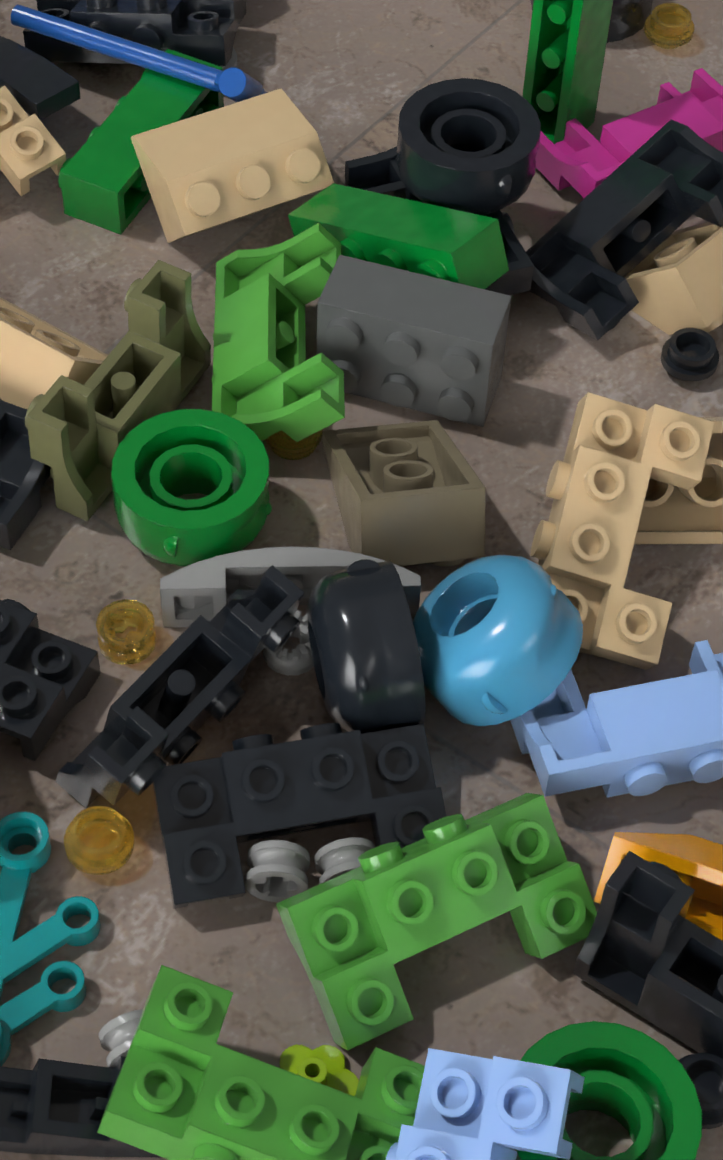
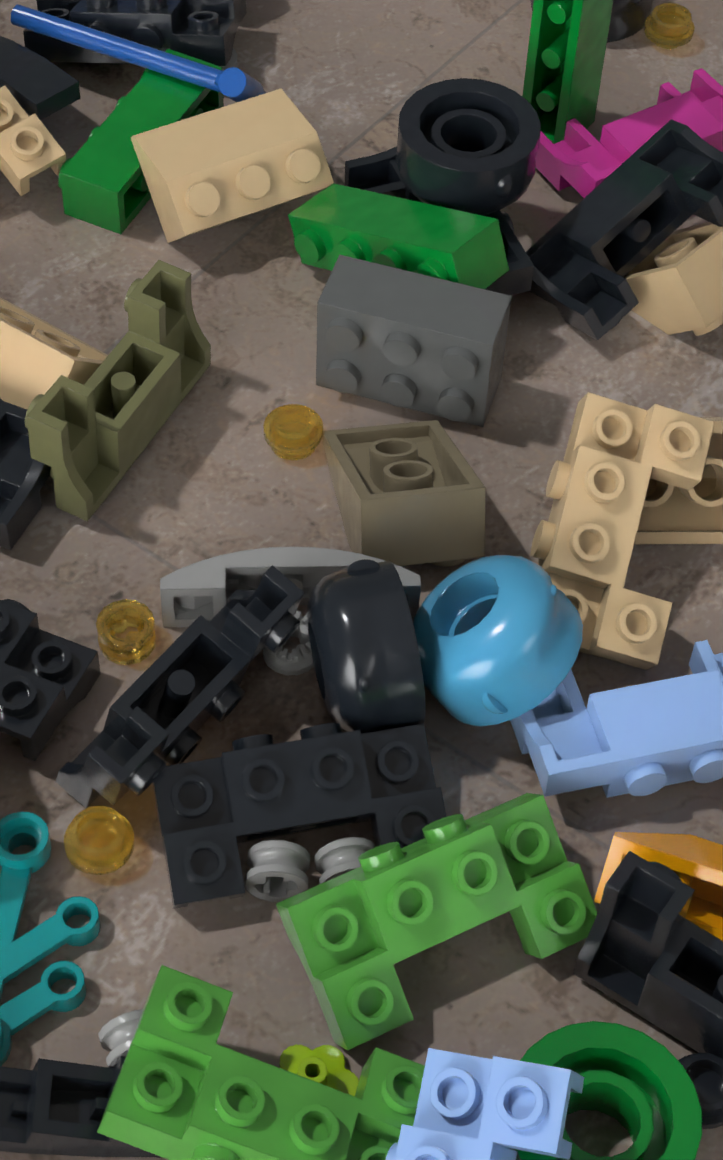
green piece [111,409,272,566] -> none
bright green bracket [212,223,345,442] -> none
black plate [661,328,719,381] -> none

